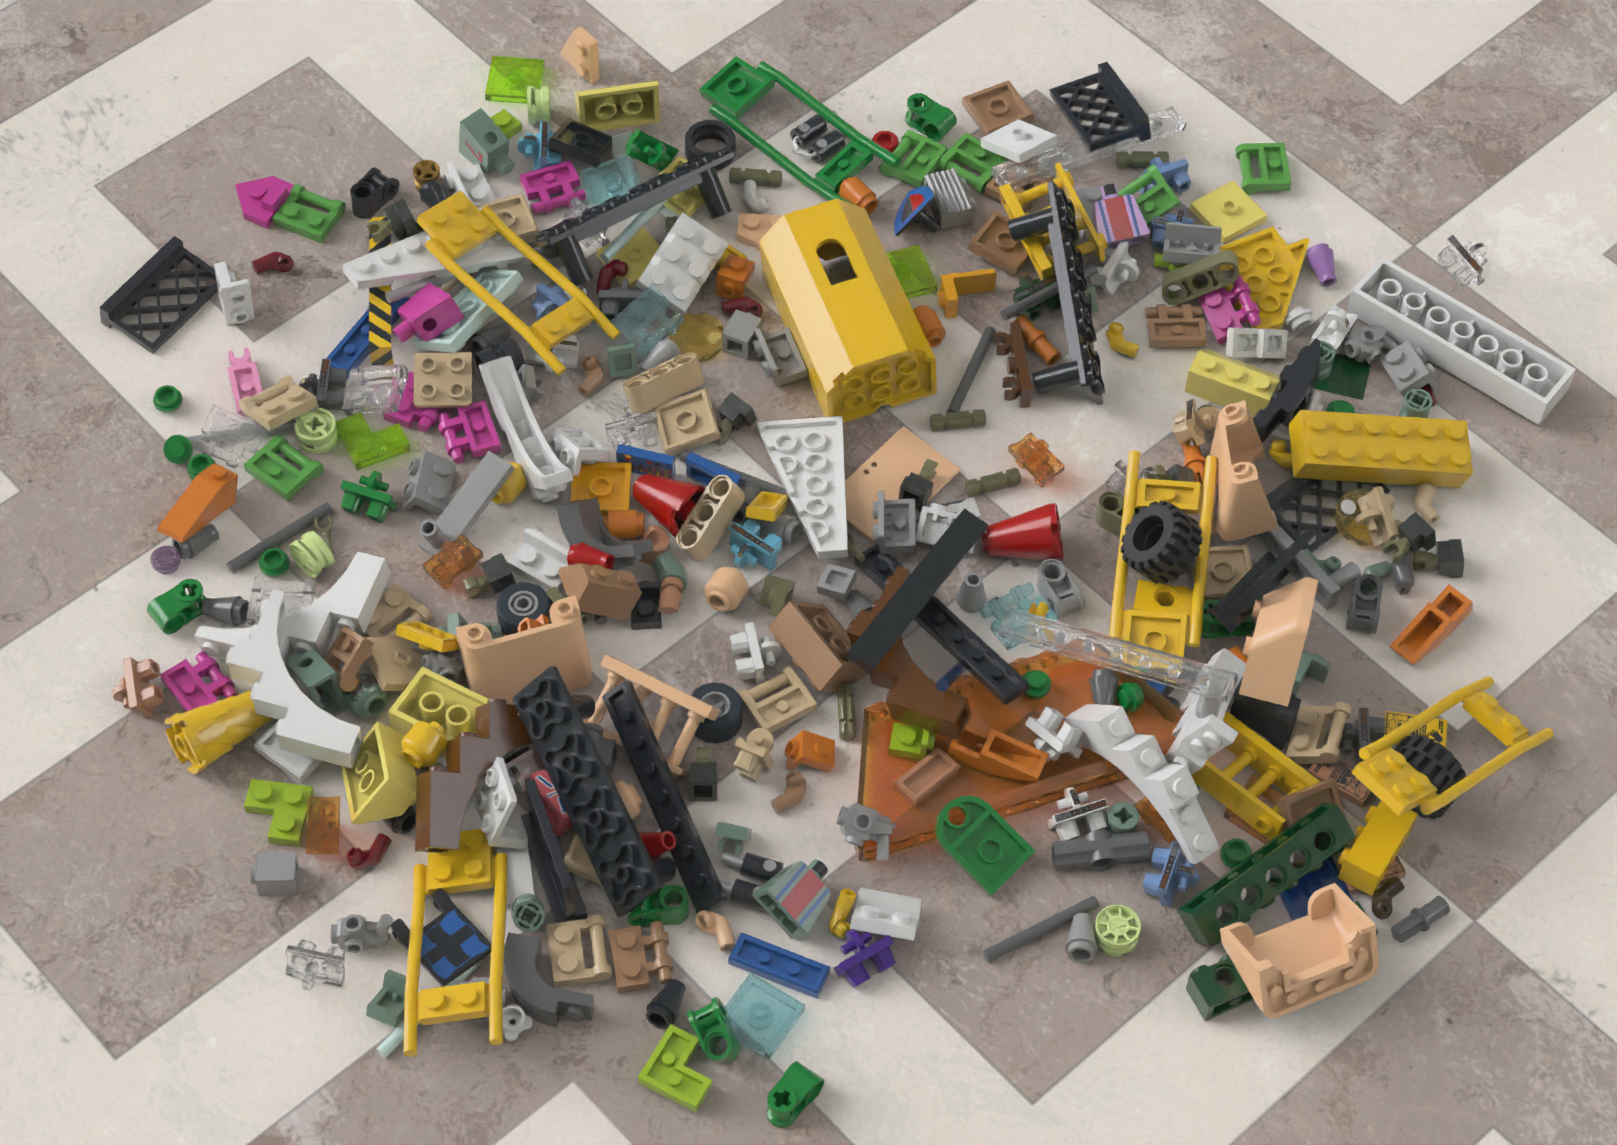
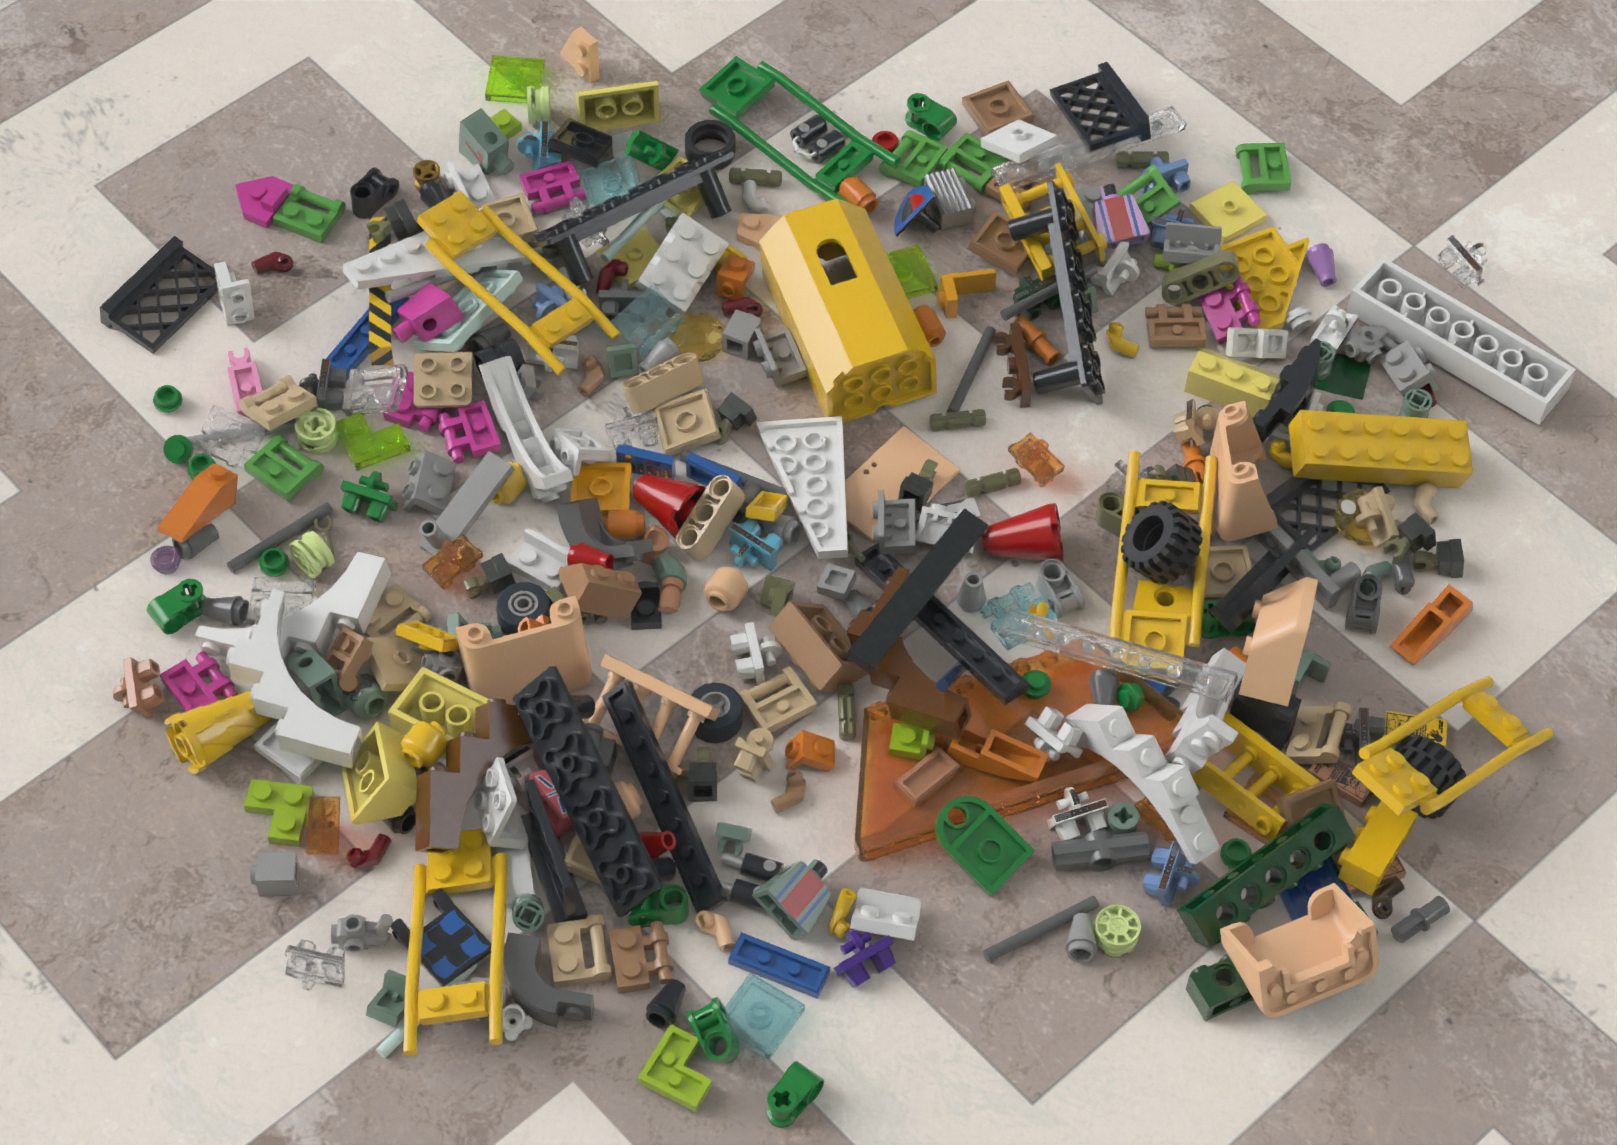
light grey piece [836,803,896,861] -> none

